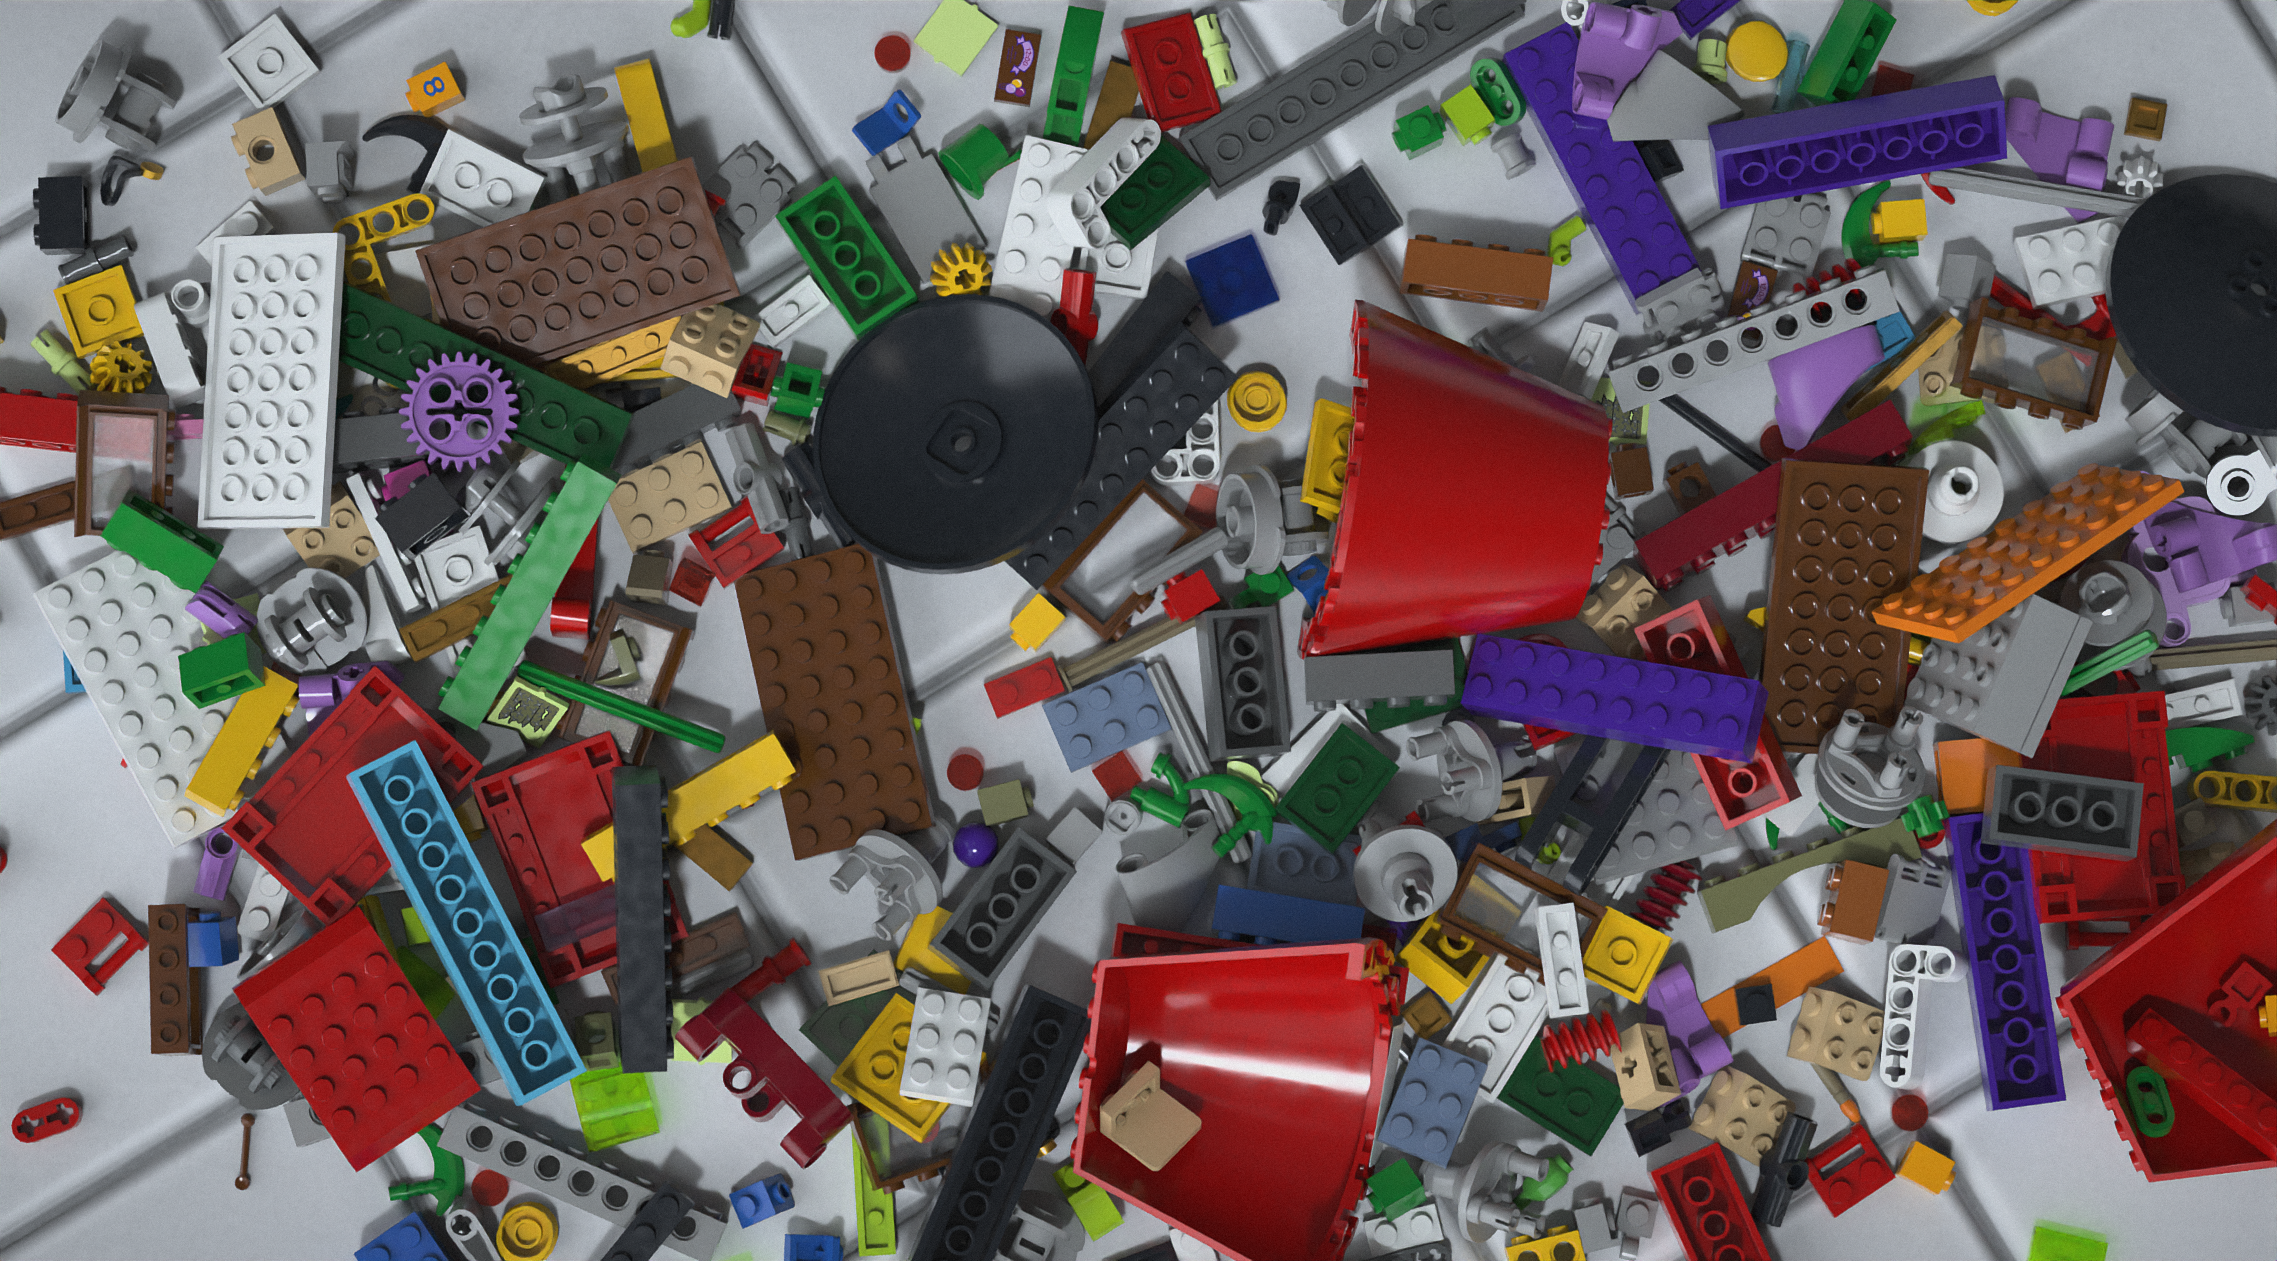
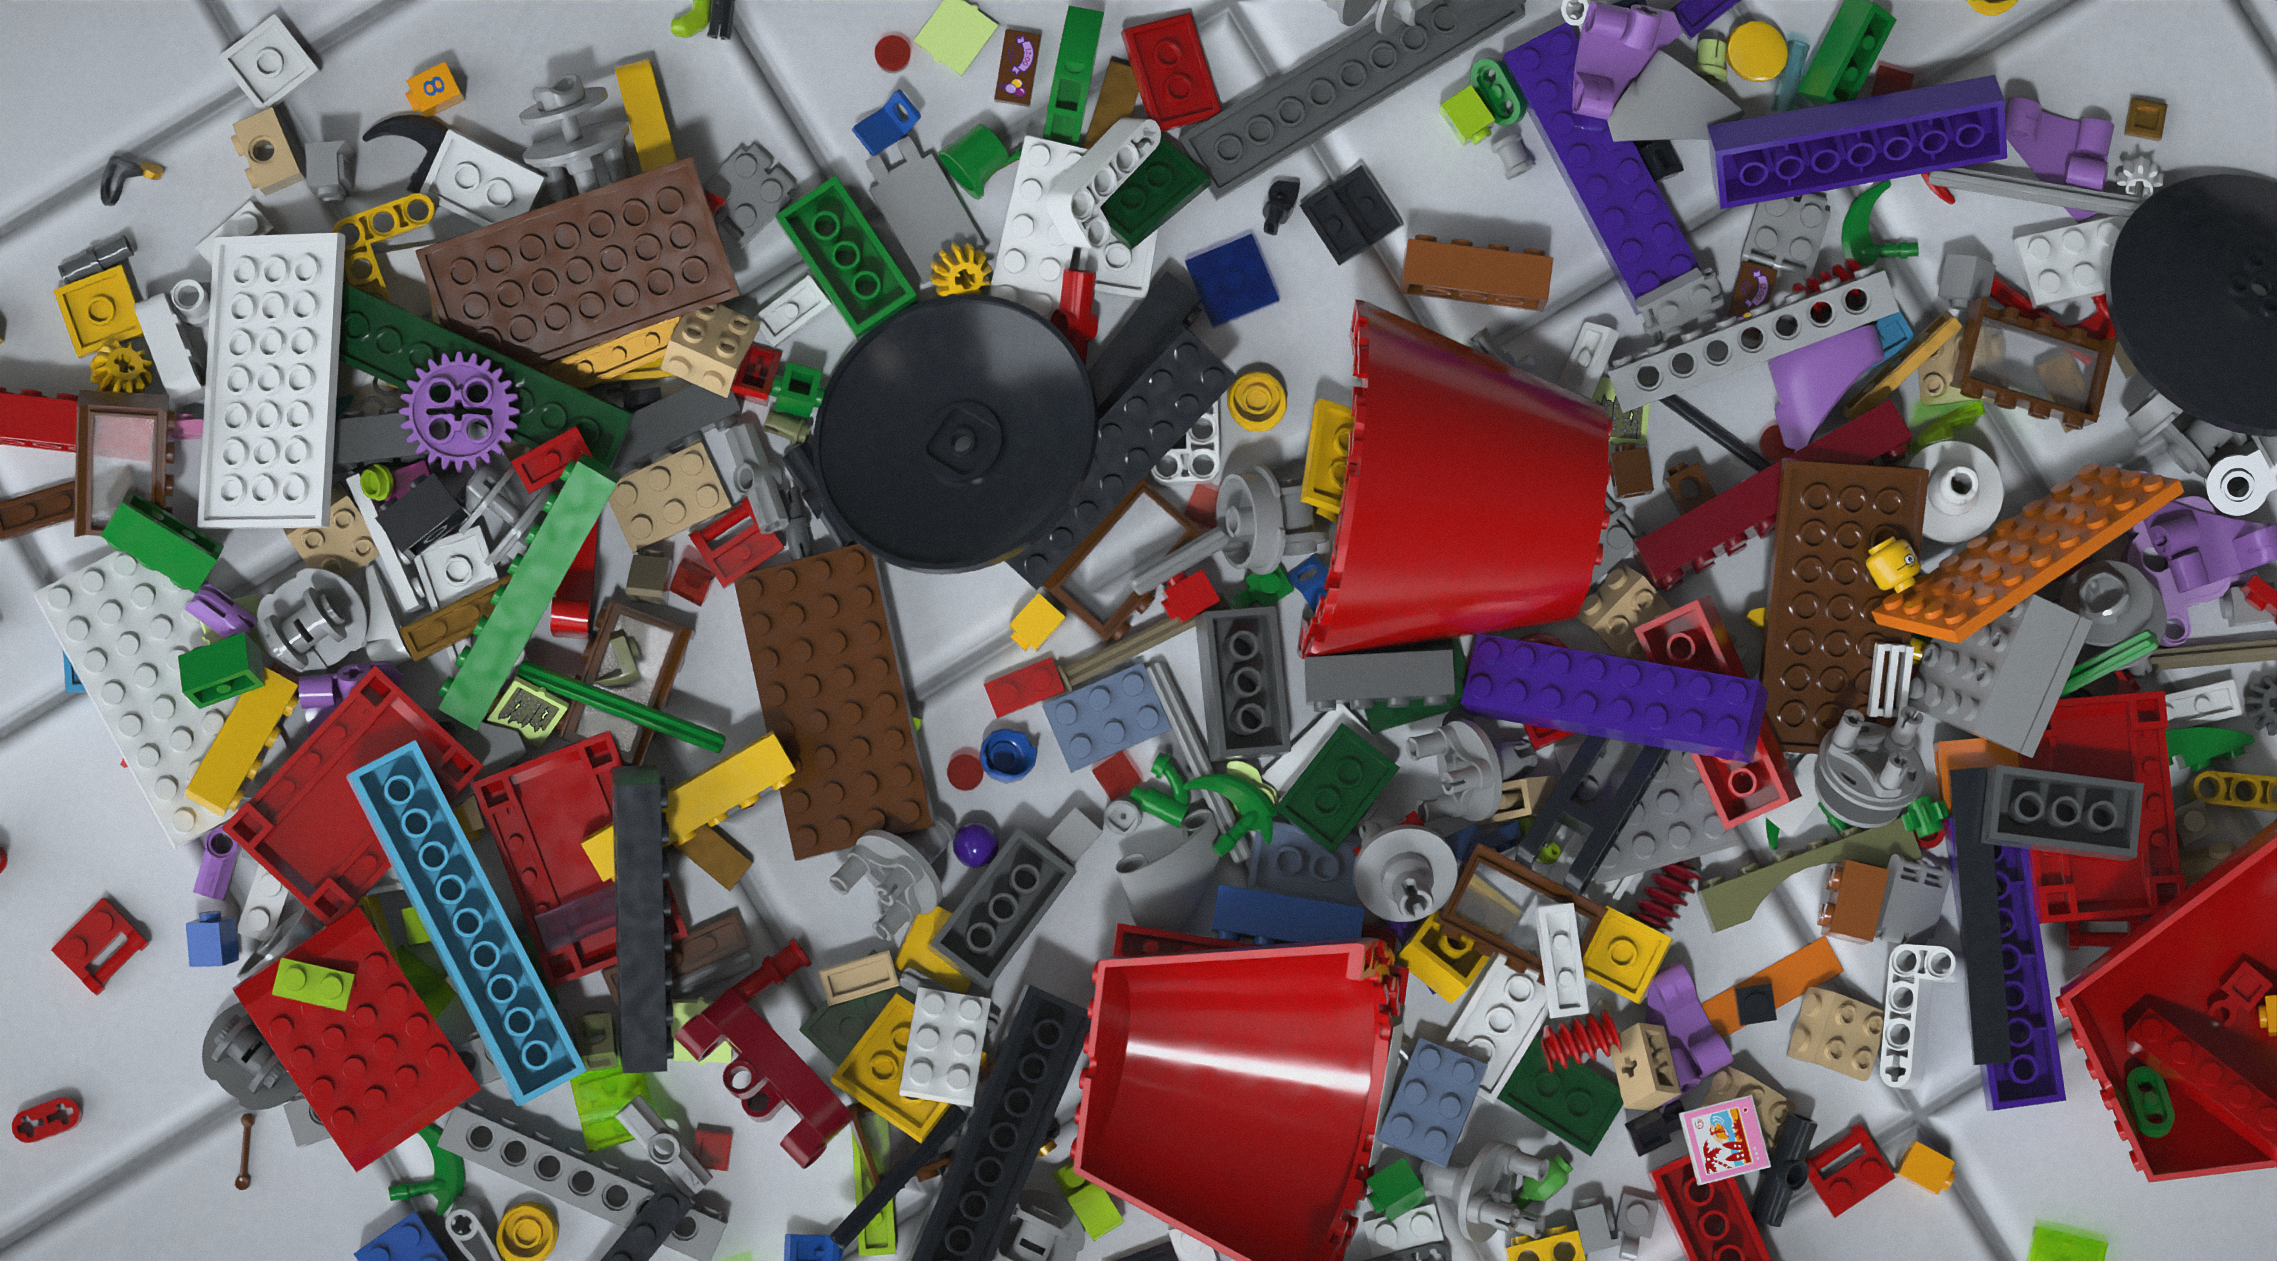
yellowish green pin [30,329,97,396] -> none
black brick [33,176,90,255] -> none
light grey piece [55,40,177,153] -> none
reddish brown window [148,904,203,1056] -> none
clear red tile [471,1169,510,1206] -> none
blue bracket [729,1173,795,1229] -> none
olive brick [977,779,1034,827] -> none
tan bracket [1099,1061,1202,1171] -> none
yellowish green pin [1194,14,1237,90] -> none
green brick [1391,105,1447,160] -> none
pearl gold tile [1401,991,1452,1040] -> none
lime arm [1547,215,1587,266] -> none
dark tan piece [1810,1063,1861,1123] -> none
yellow brick [1871,199,1928,244] -> none
clear red tile [1890,1094,1928,1131] -> none
none -> lime plate [272,958,356,1012]
none -> lime plate [360,464,394,501]
none -> red plate [511,426,594,494]
none -> light grey piece [615,1094,713,1198]
none -> red tile [693,1130,733,1171]
none -> black axle [830,1104,967,1249]
none -> blue hair [979,728,1037,784]
none -> tile [1679,1095,1771,1186]
none -> yellow head [1866,536,1921,594]
none -> white tile [1867,642,1914,718]
none -> black tile [1948,767,2012,1065]

